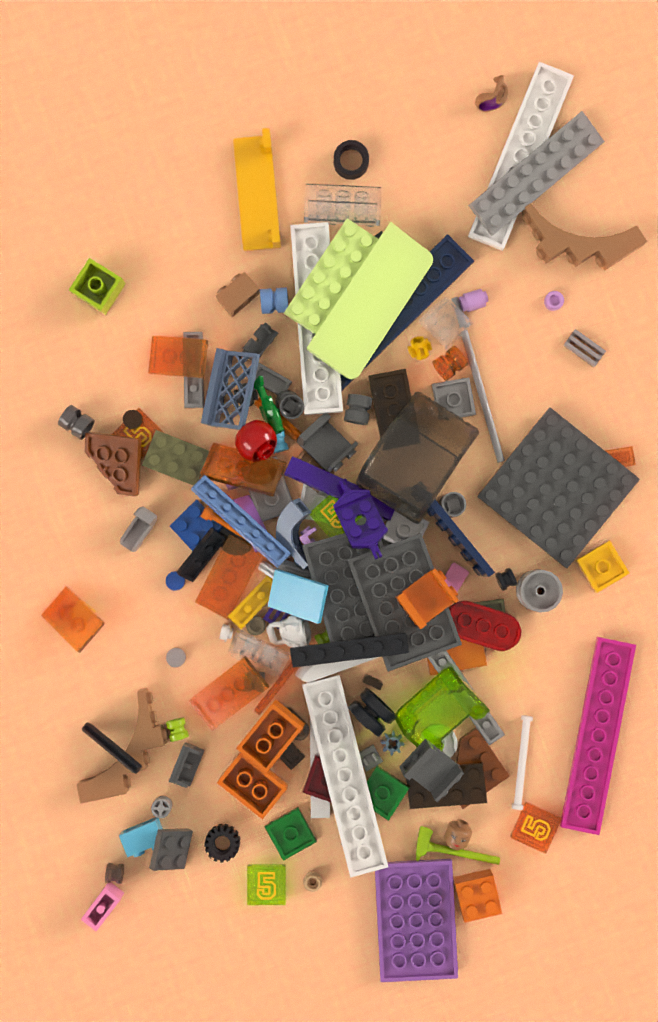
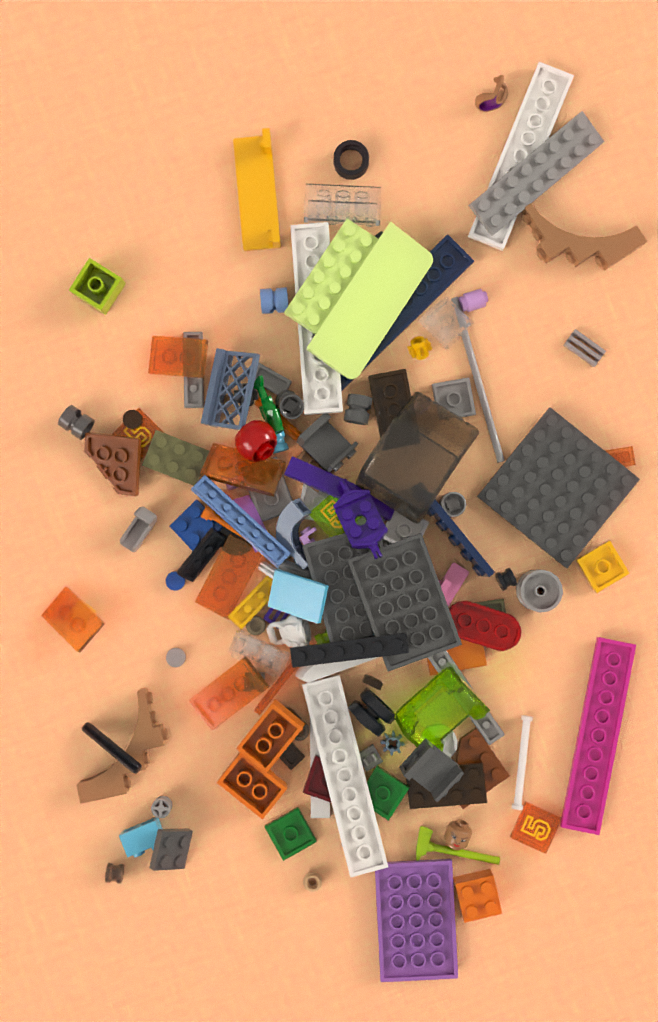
bright pink brick [81,881,124,931] -> none
lime wheel [166,717,189,742] -> none
dark grey hinge [169,742,205,788] -> none
black tyre [204,824,240,863] -> none
medium nougat brick [216,272,260,317] -> none
white plate [219,623,234,642] -> none
dark grey hinge [242,322,278,361] -> none
clear neon green tile [247,864,286,905] -> none
orange panel [395,568,459,629] -> none
clear orange wheel [432,346,469,381] -> none
lavender tile [544,291,564,311] -> none

